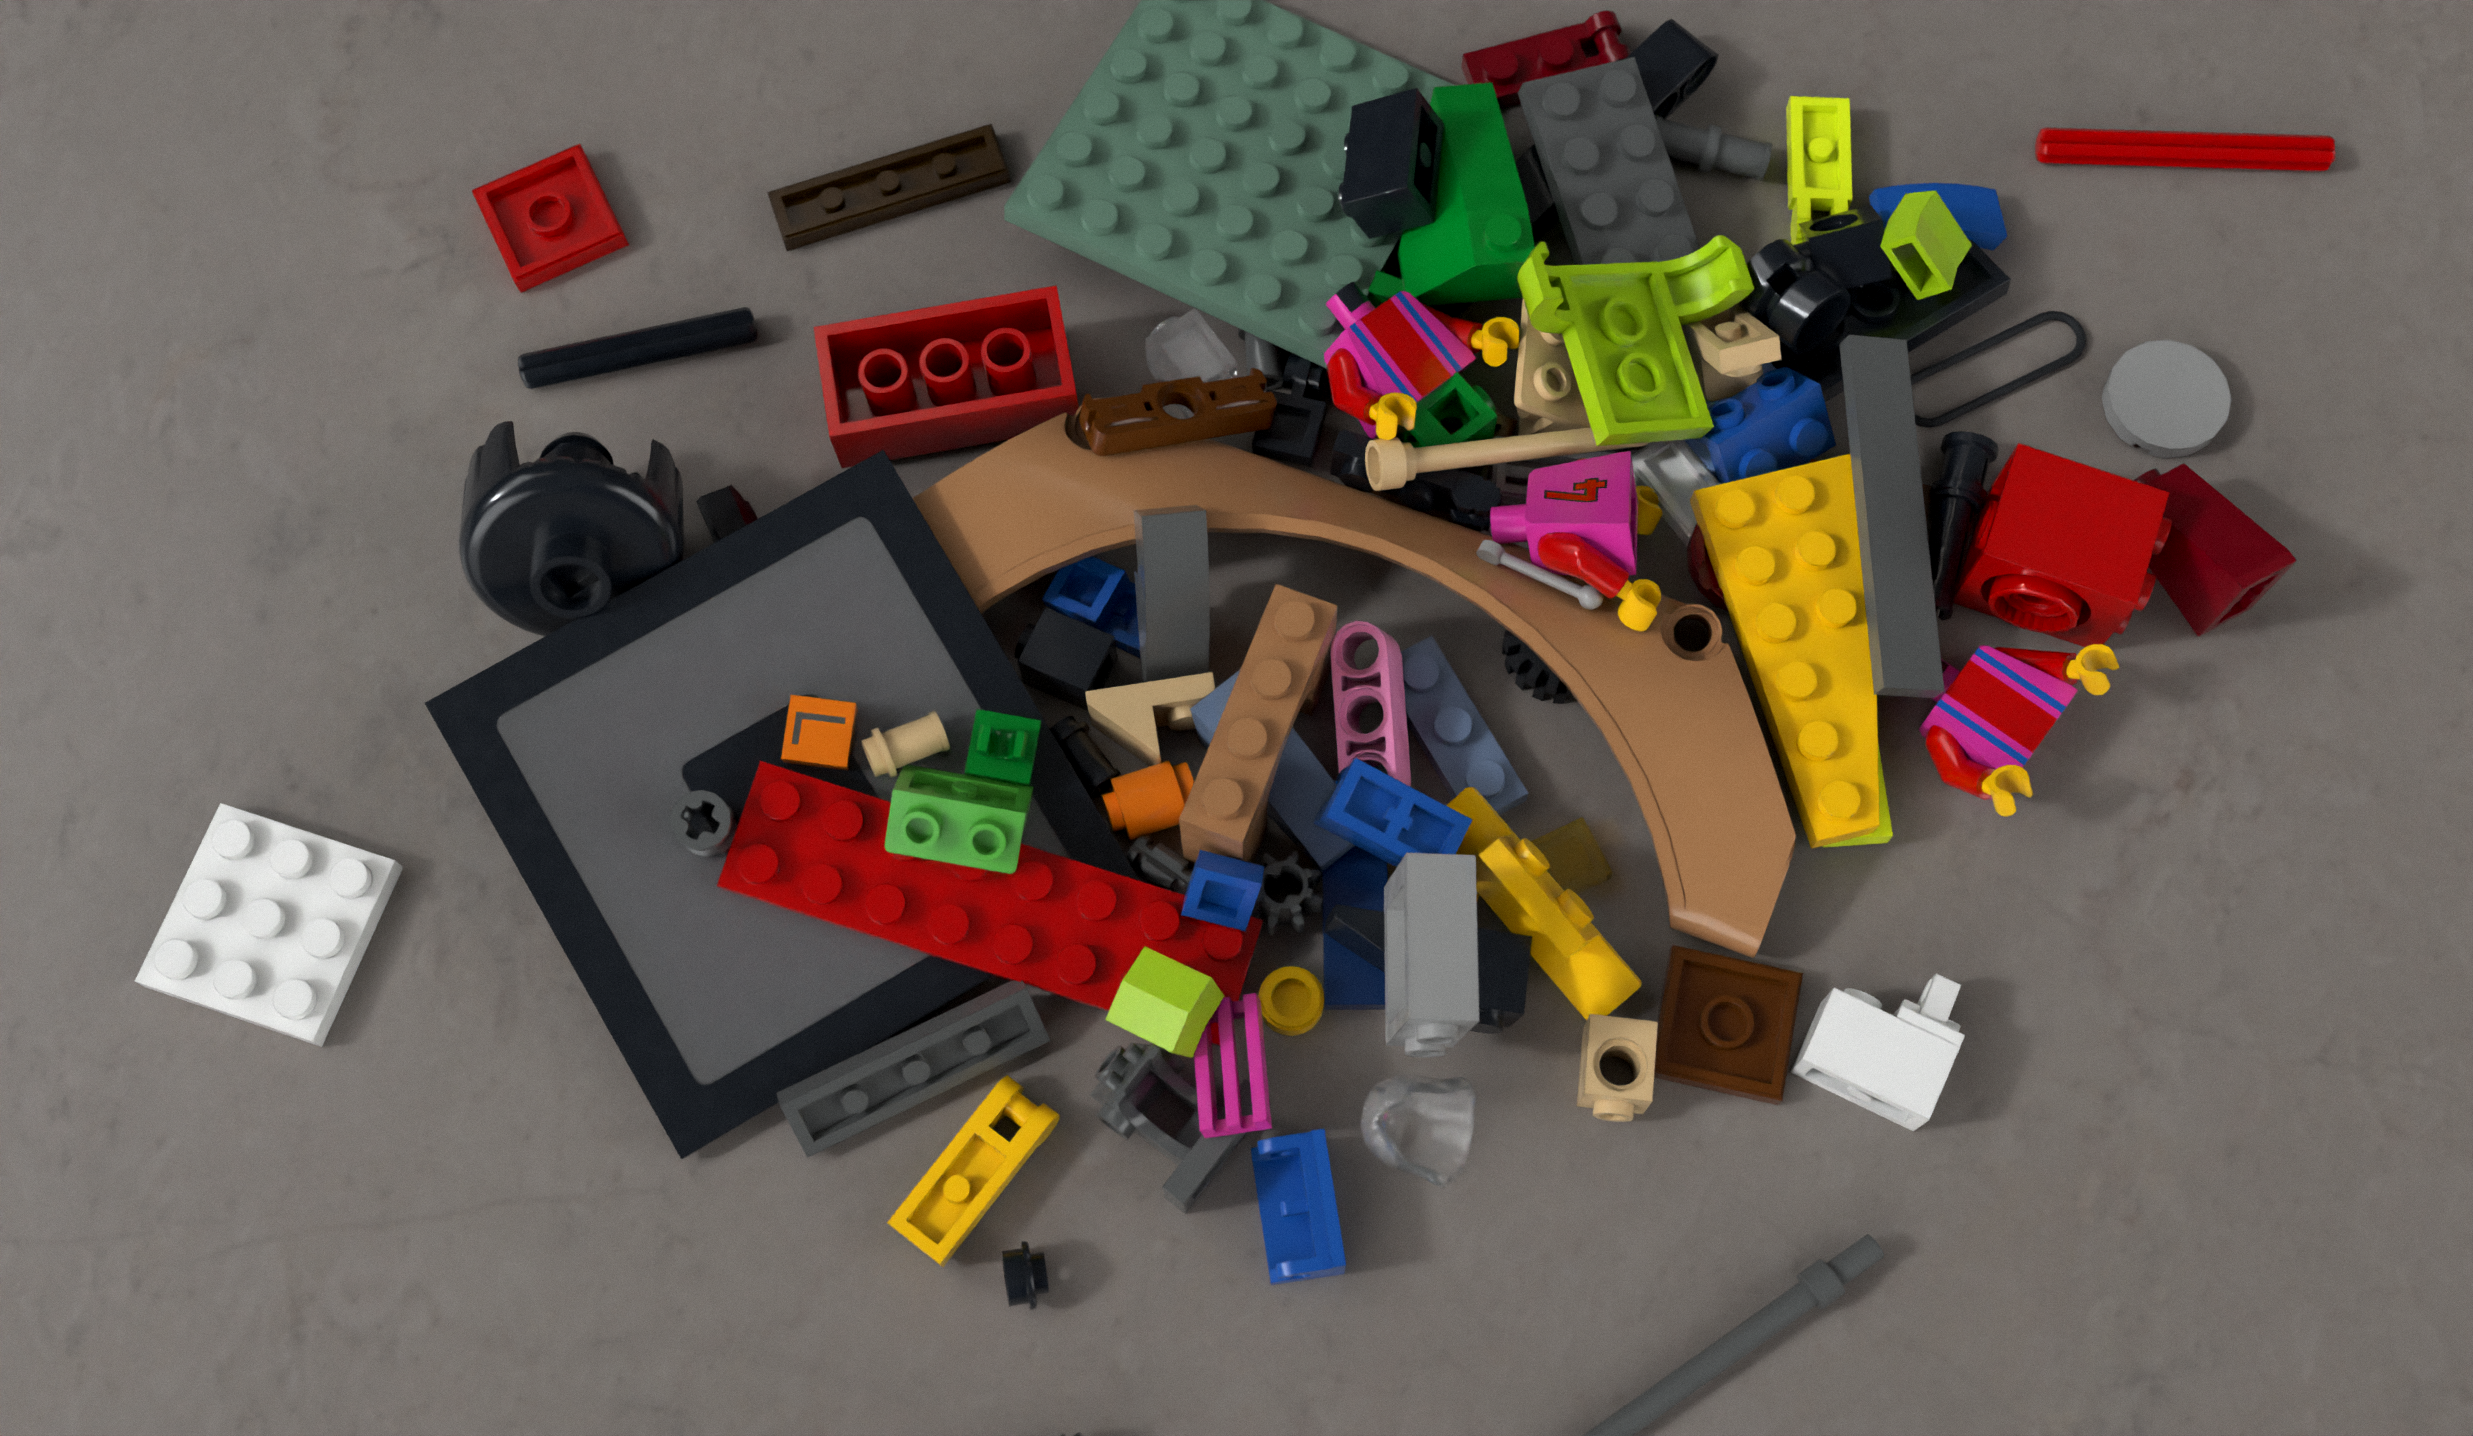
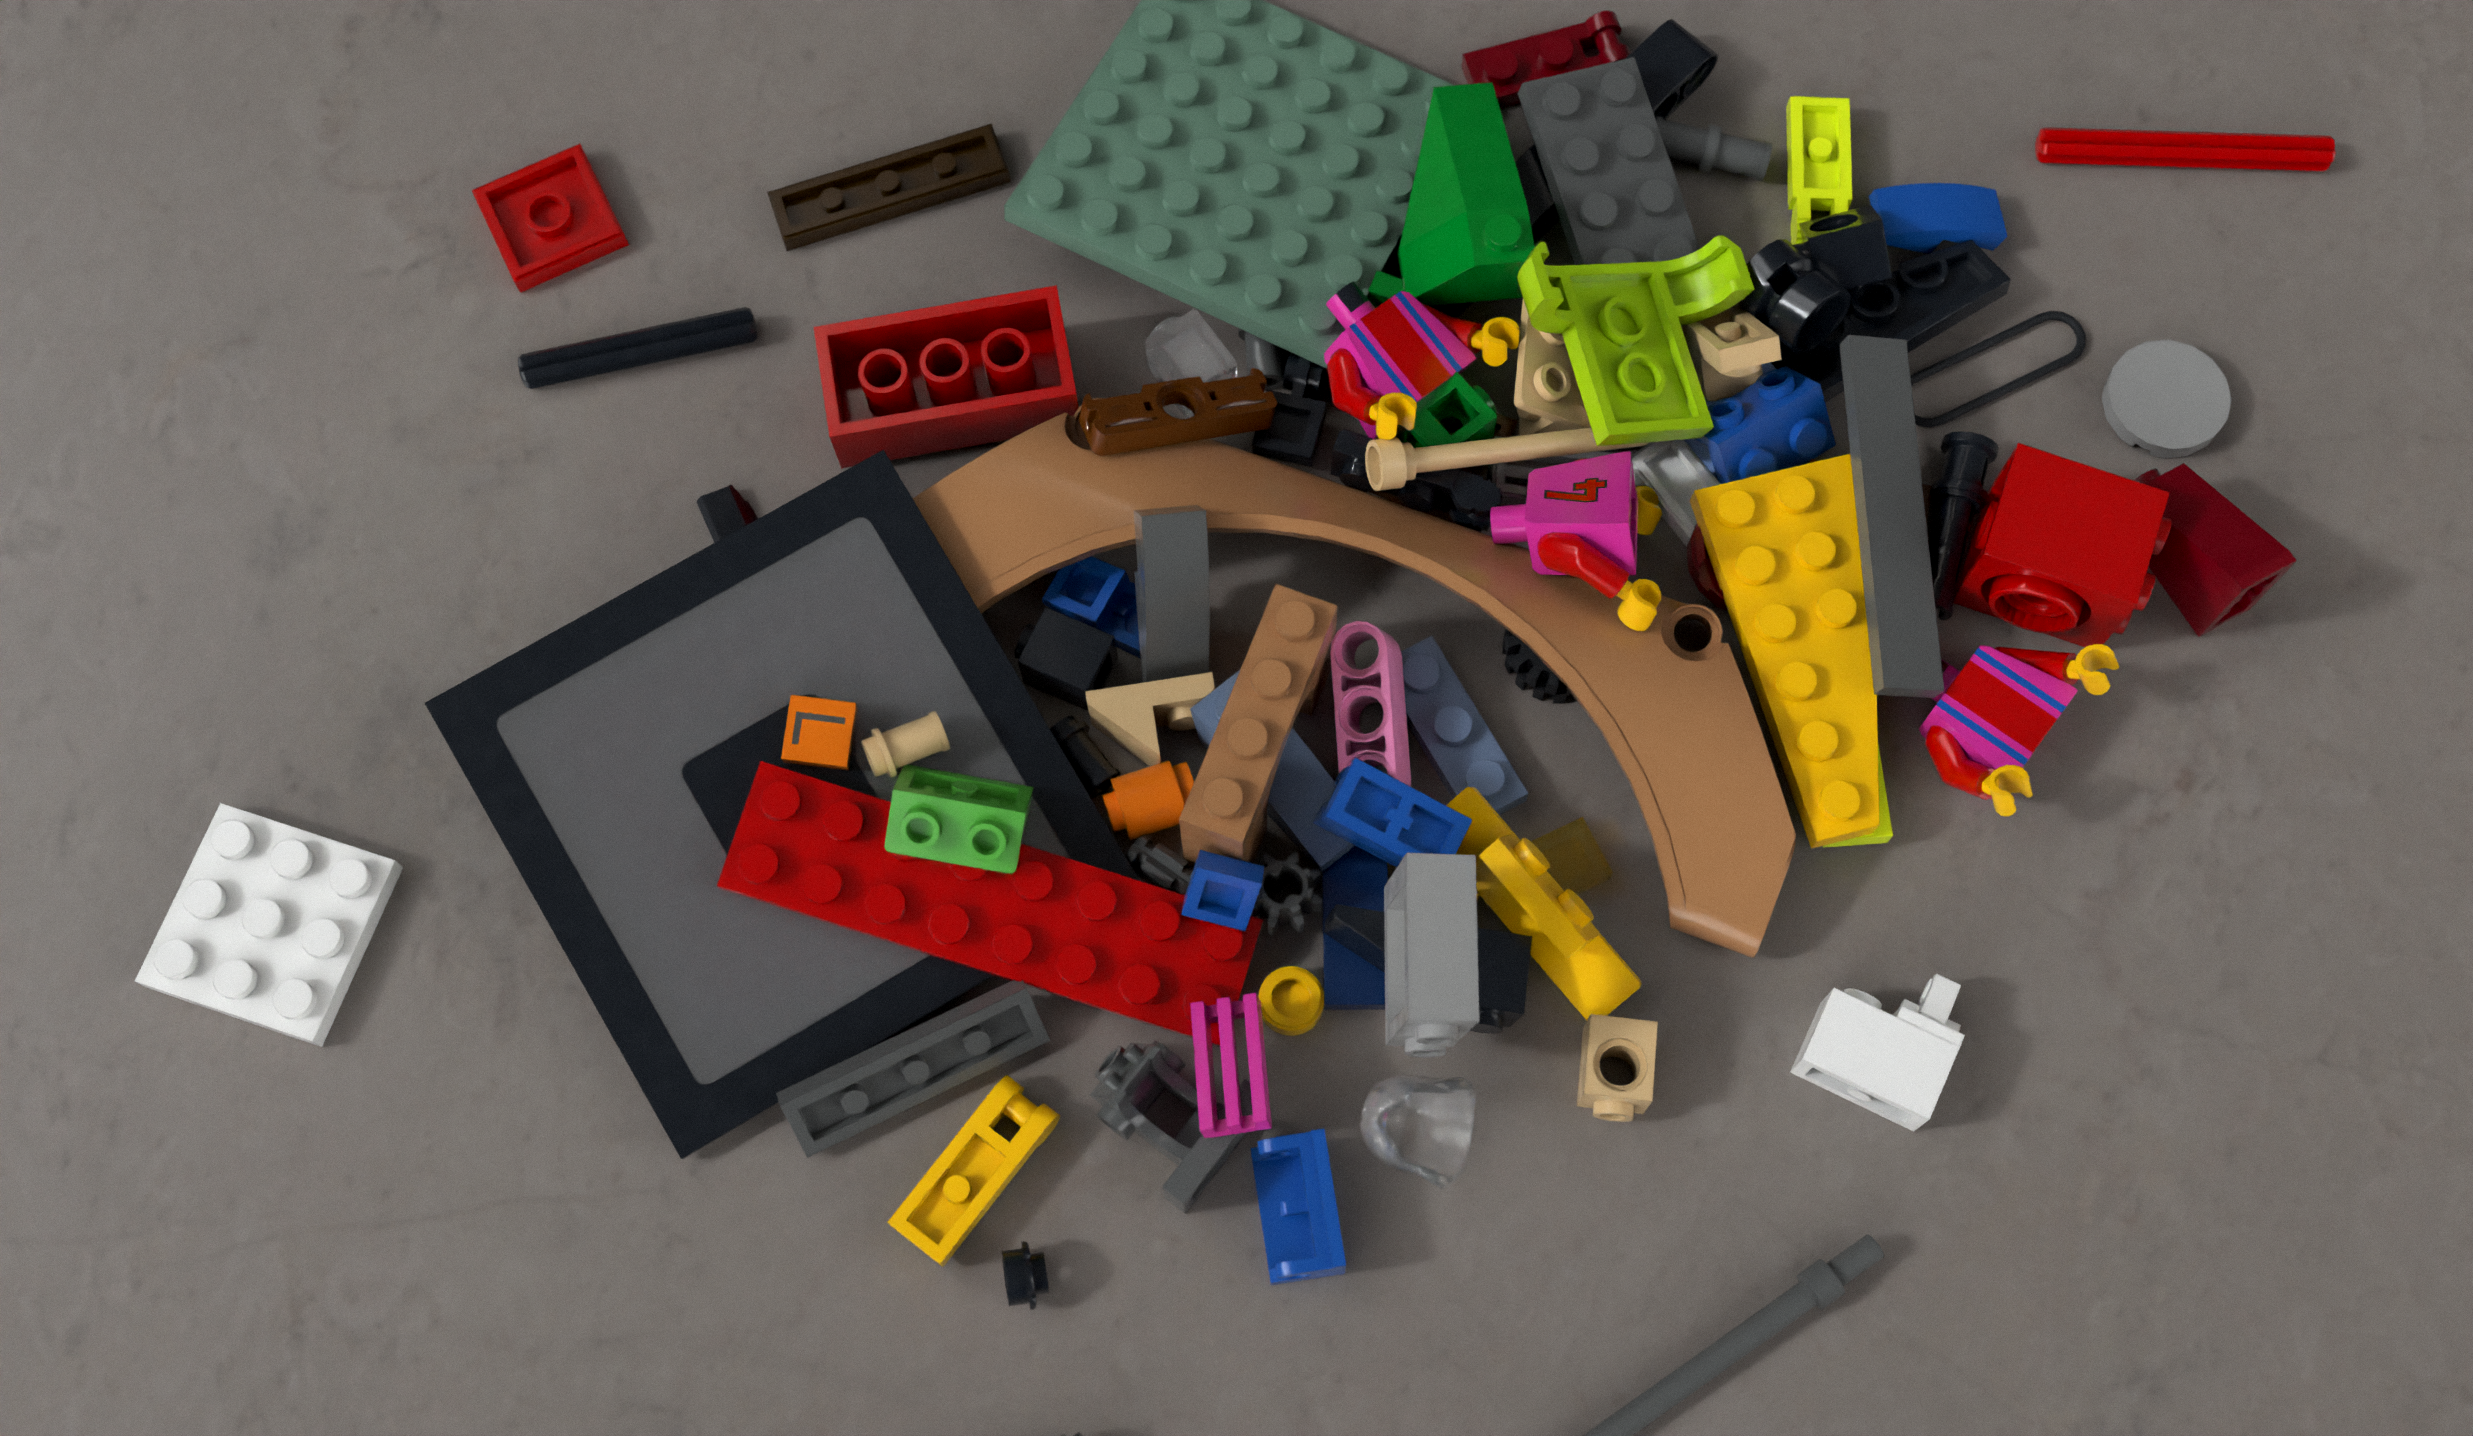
black piece [459,421,684,636] -> none
dark grey bush [670,790,738,858] -> none
green tile [964,709,1041,786] -> none
lime piece [1105,946,1224,1058] -> none
black brick [1338,88,1444,239] -> none
light grey hinge [1476,540,1604,610] -> none
reddish brown tile [1654,945,1803,1105] -> none
lime piece [1881,190,1972,300] -> none

